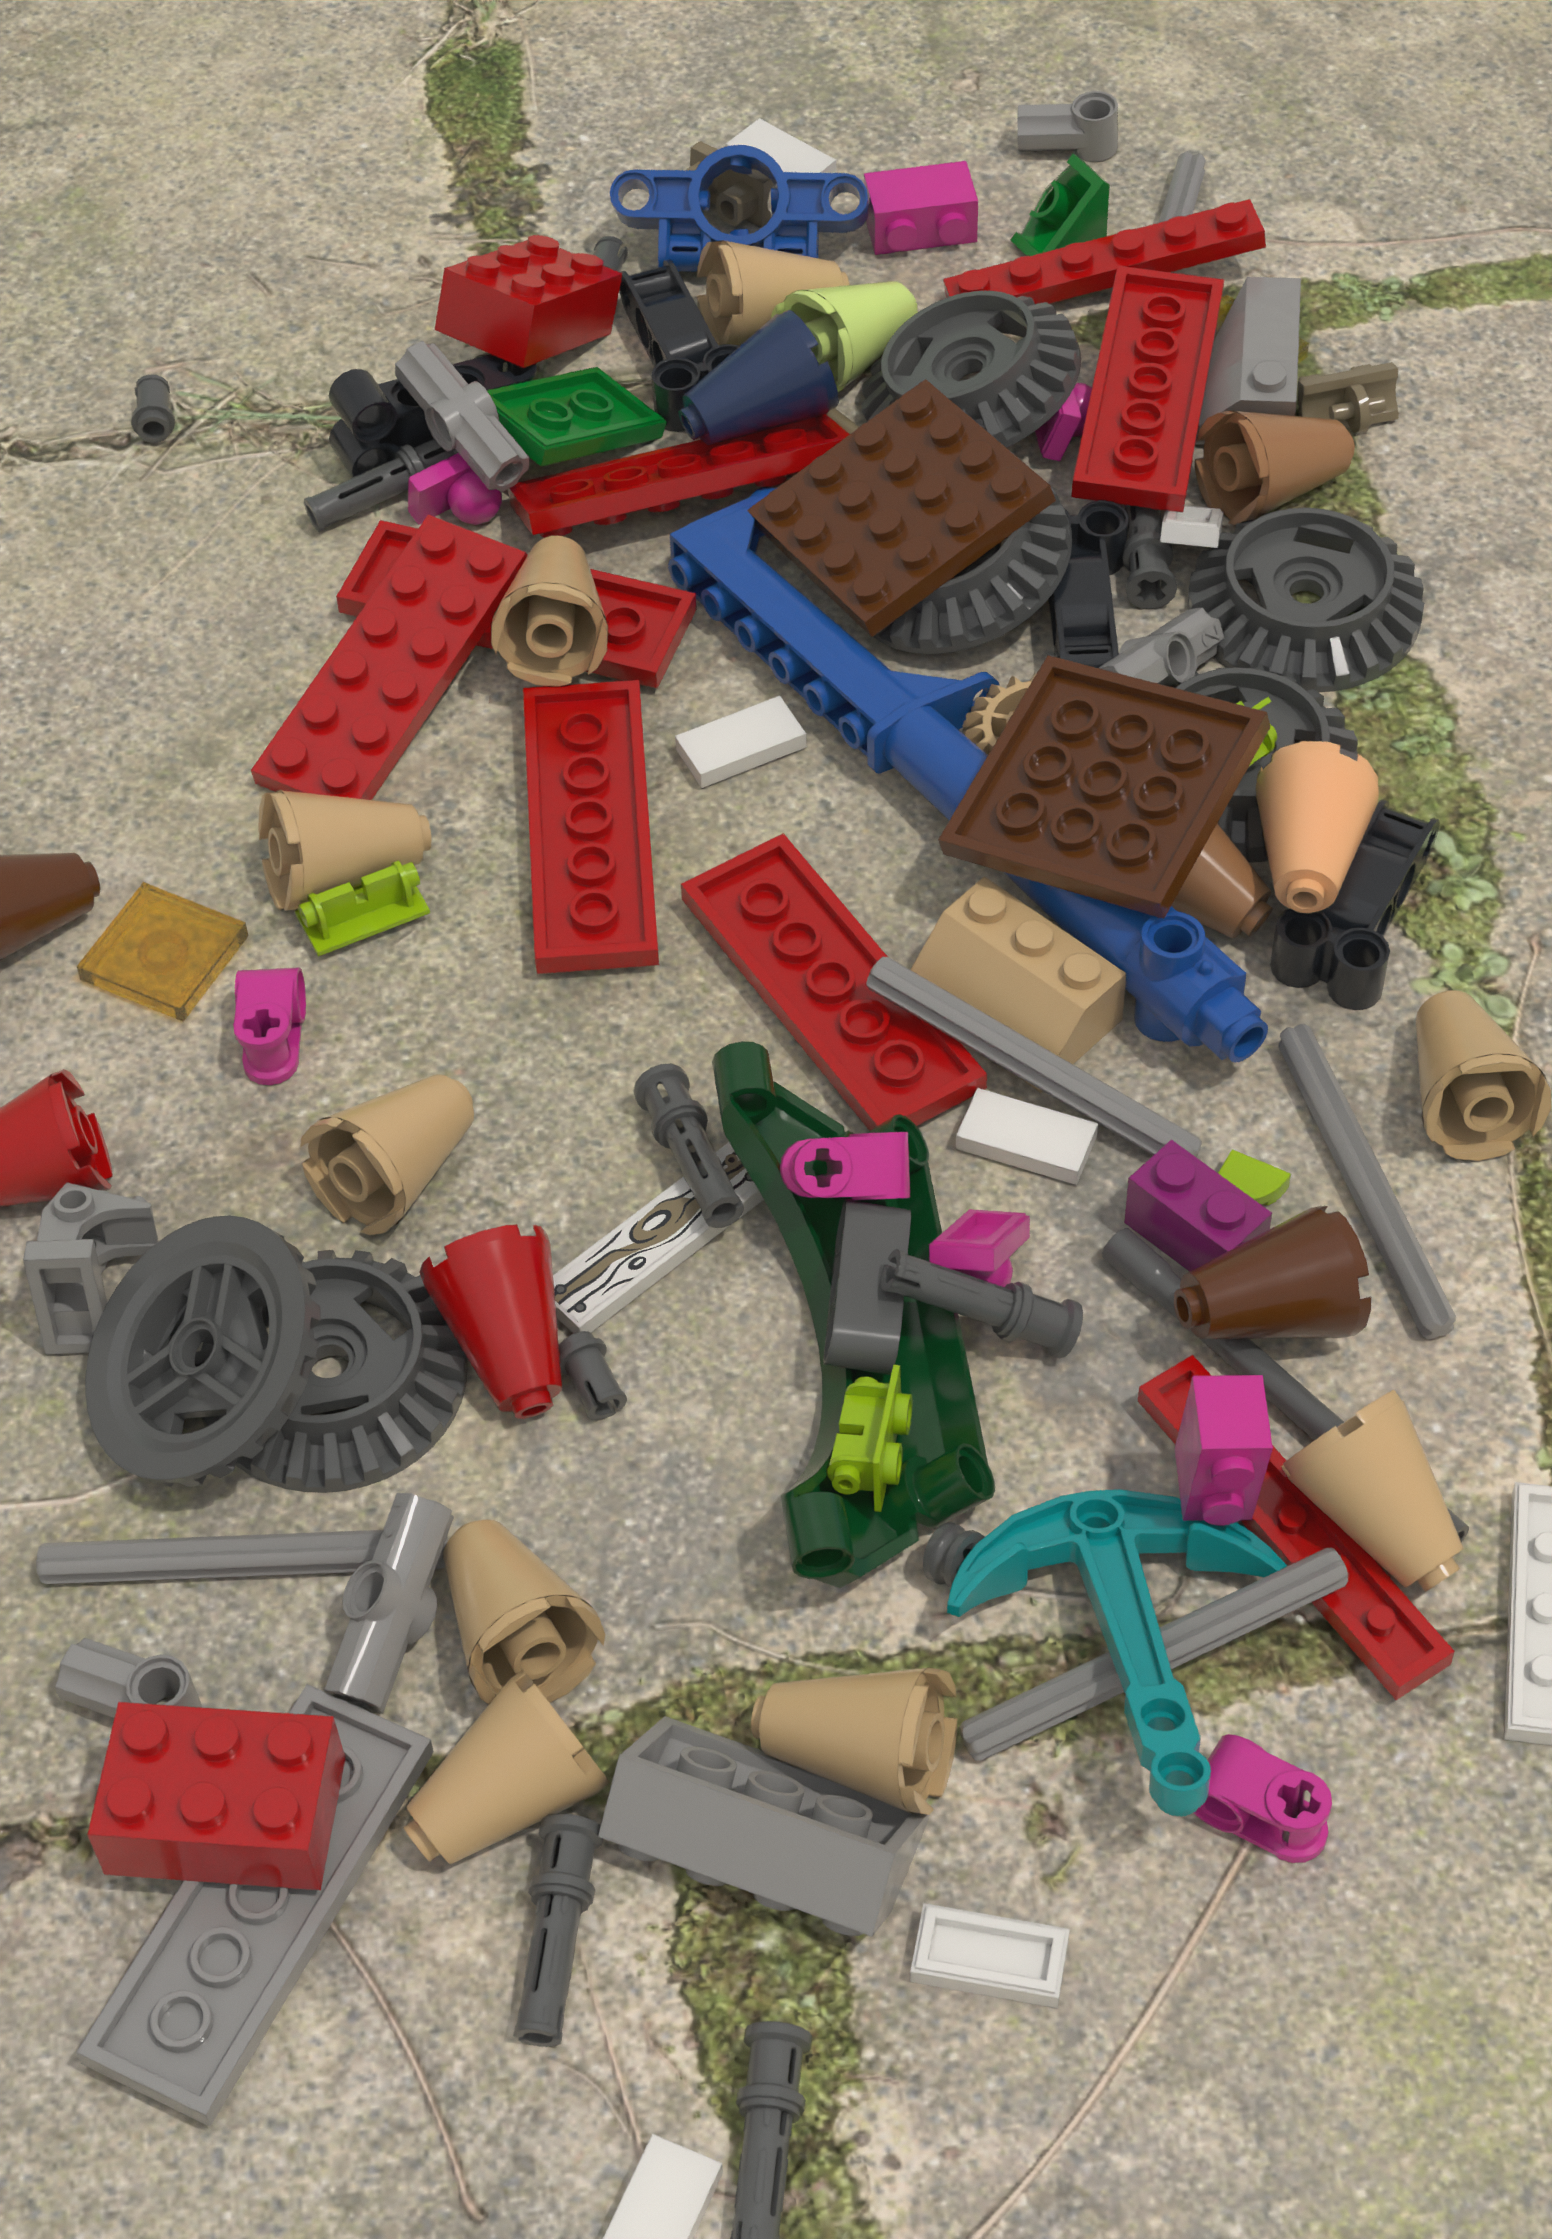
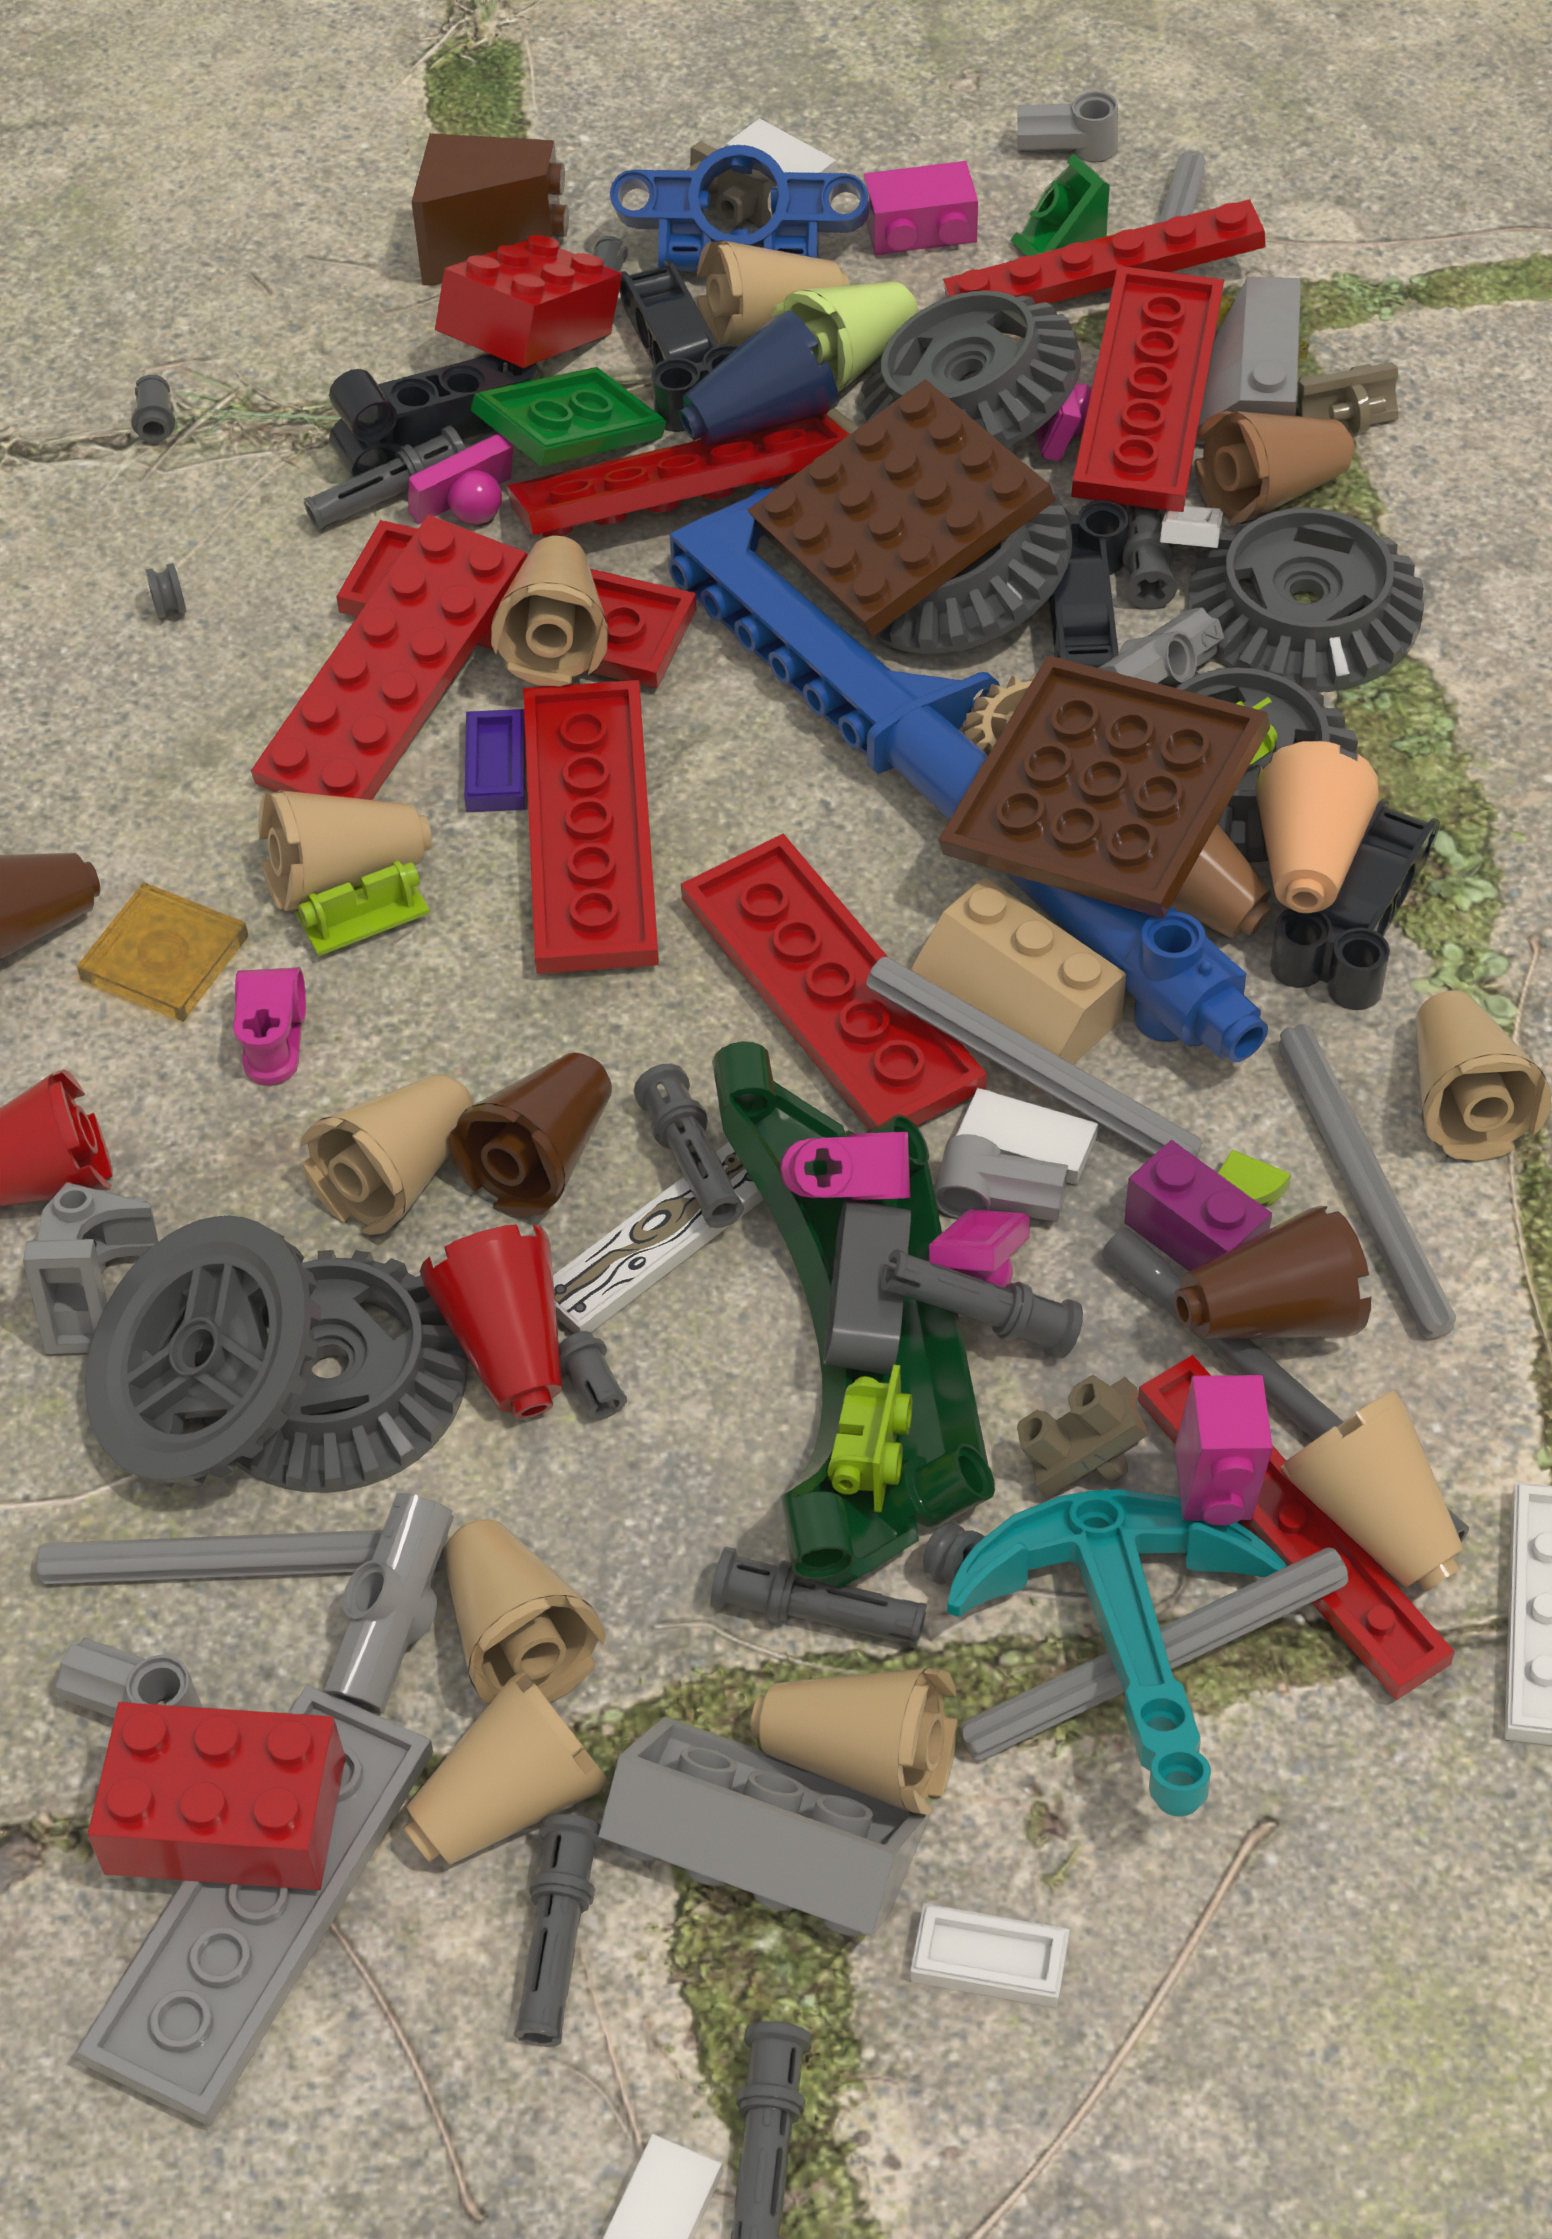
light grey piece [395,340,529,492] -> none
white tile [675,696,806,788] -> none
dark pink piece [1194,1734,1332,1863] -> none
none -> dark grey bush [145,563,186,619]
none -> reddish brown slope [411,133,569,286]
none -> reddish brown cone [449,1052,612,1218]
none -> dark purple tile [464,709,526,812]
none -> dark grey pin [710,1546,927,1648]
none -> light grey piece [934,1134,1068,1222]
none -> dark tan hips [1017,1375,1148,1497]

